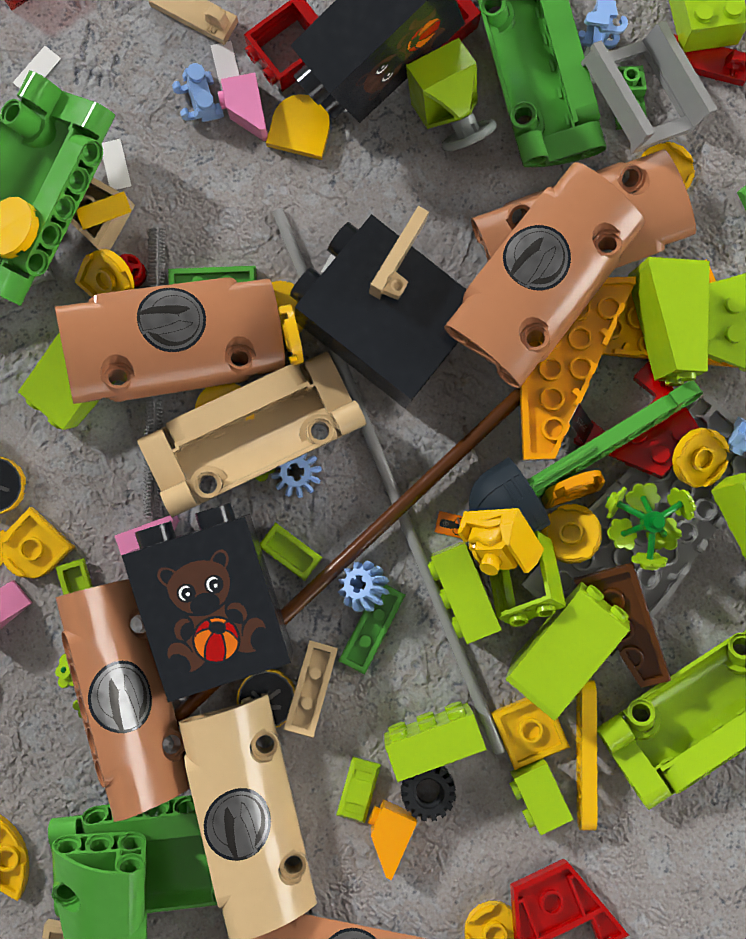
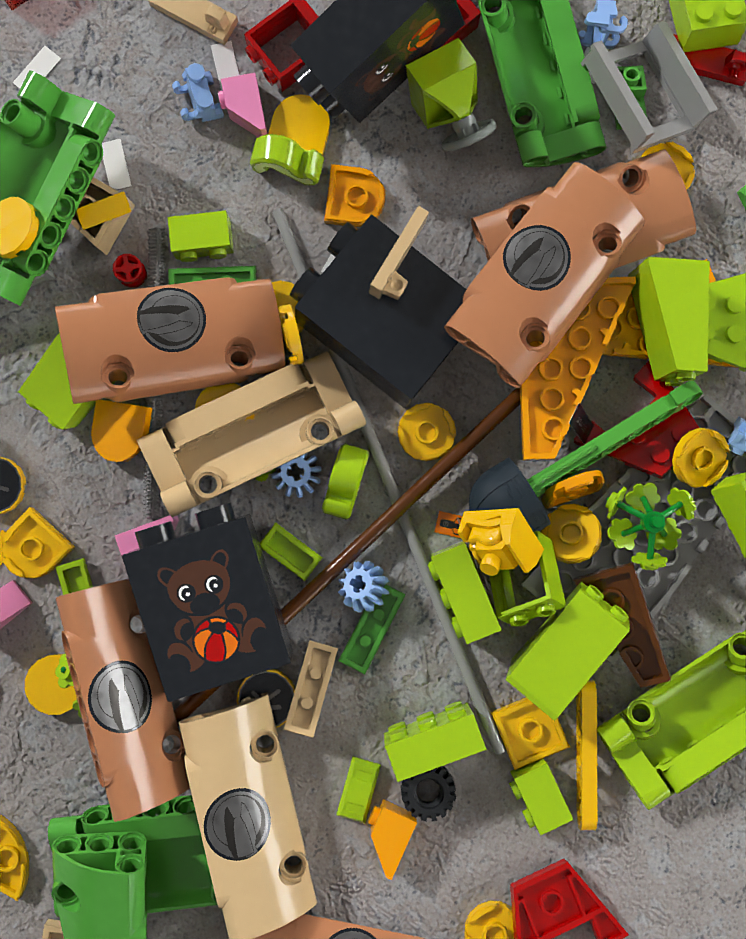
yellow tile [75,249,134,297] -> none
none -> yellow tile [25,654,77,715]
none -> light orange tile [91,400,153,462]
none -> lime piece [167,210,234,262]
none -> lime animal [250,134,324,185]
none -> lime animal [322,443,370,520]
none -> light orange tile [324,164,385,227]
none -> yellow tile [397,403,456,462]

